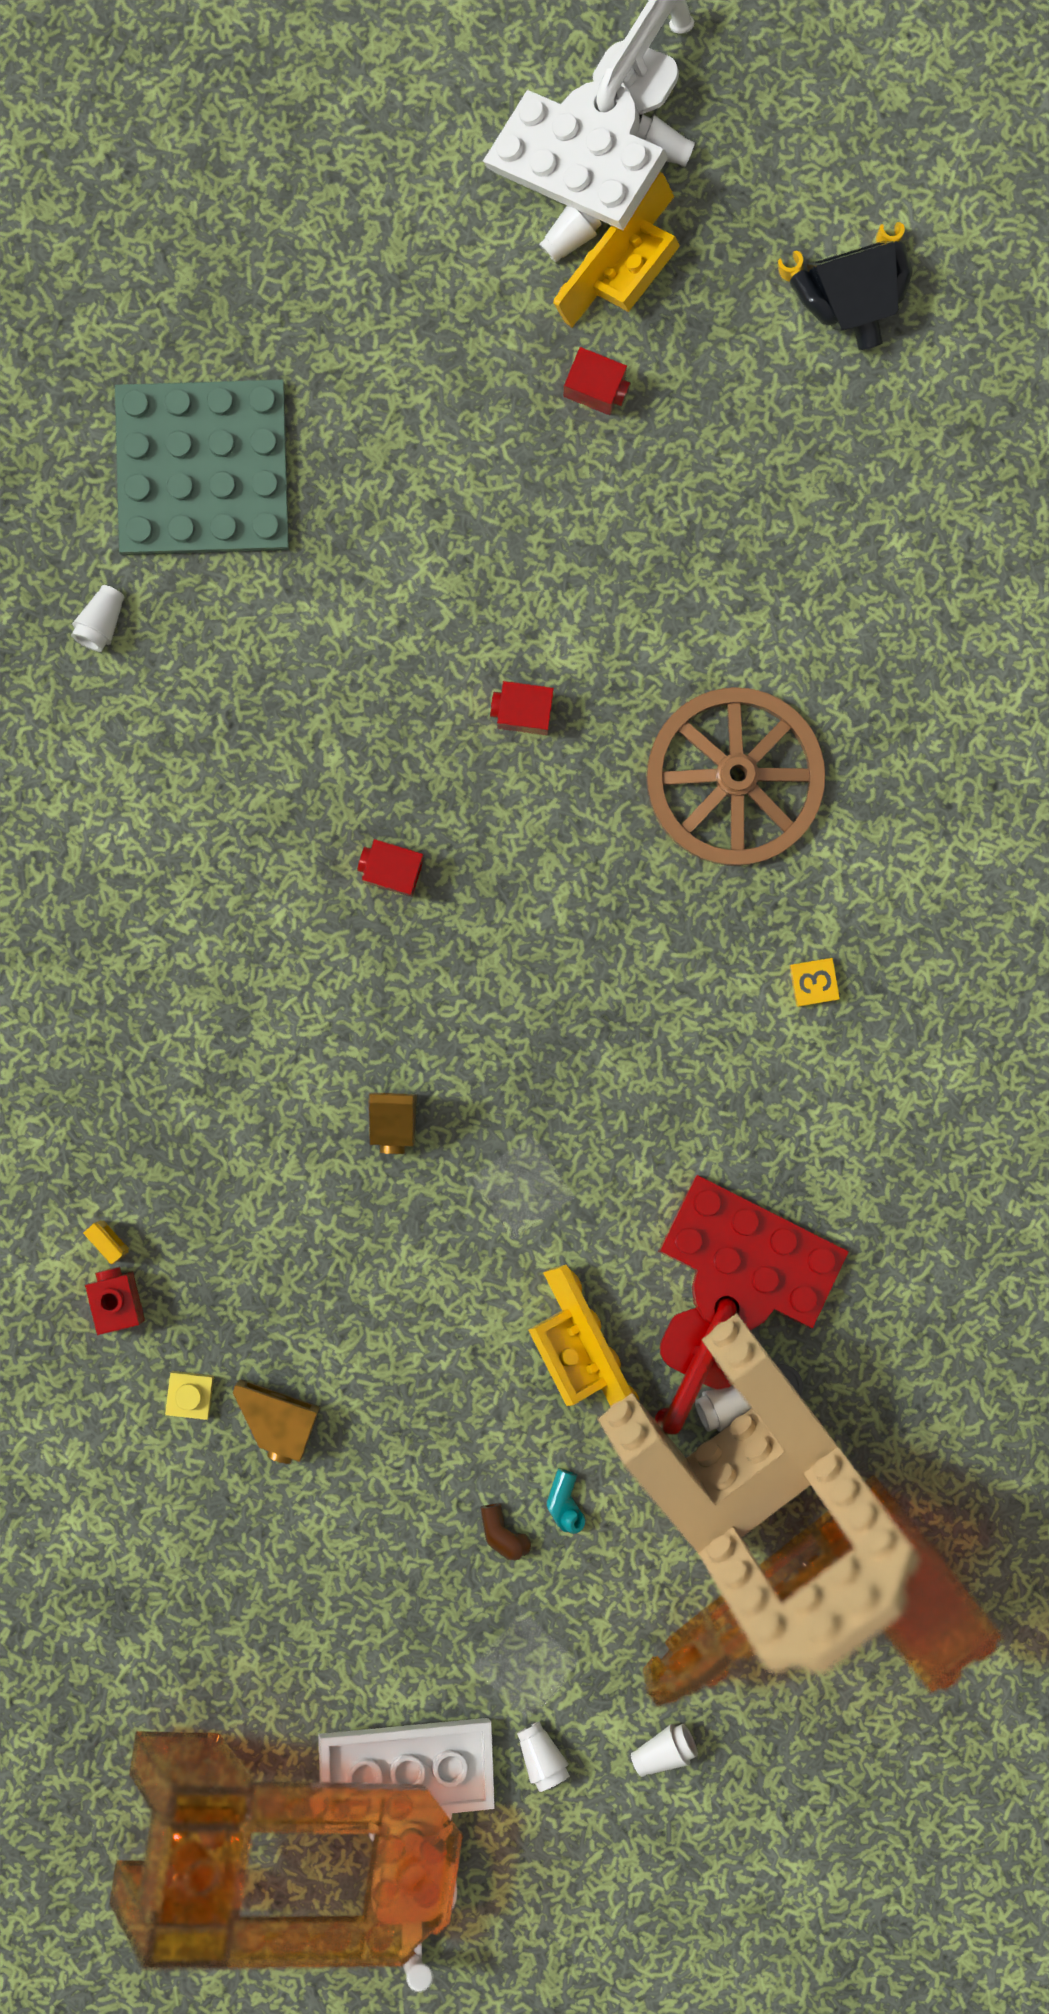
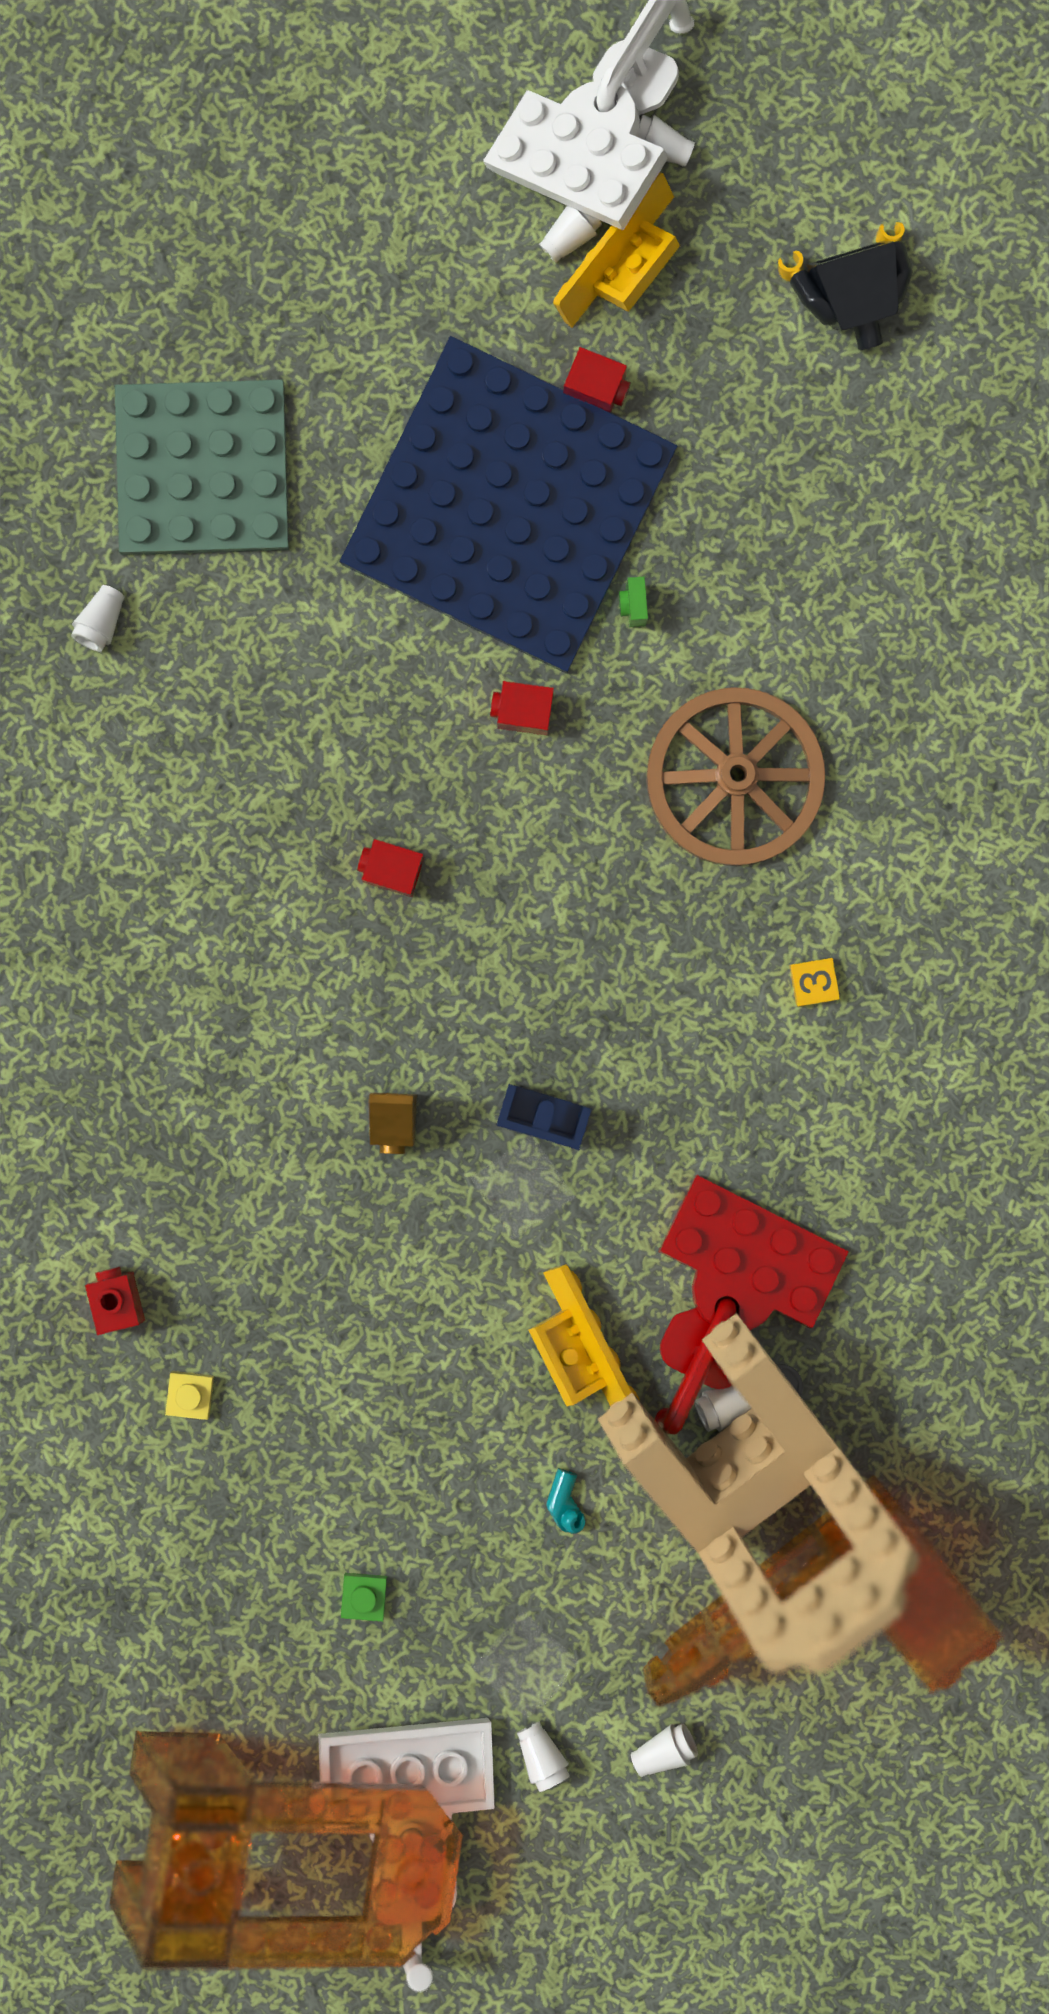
yellow tile [83,1220,129,1265] -> none
pearl gold slope [233,1379,320,1464] -> none
reddish brown arm [480,1503,531,1561] -> none
none -> dark blue plate [339,336,678,674]
none -> bright green plate [341,1573,387,1622]
none -> dark blue window [496,1084,591,1150]
none -> bright green plate [619,576,648,627]

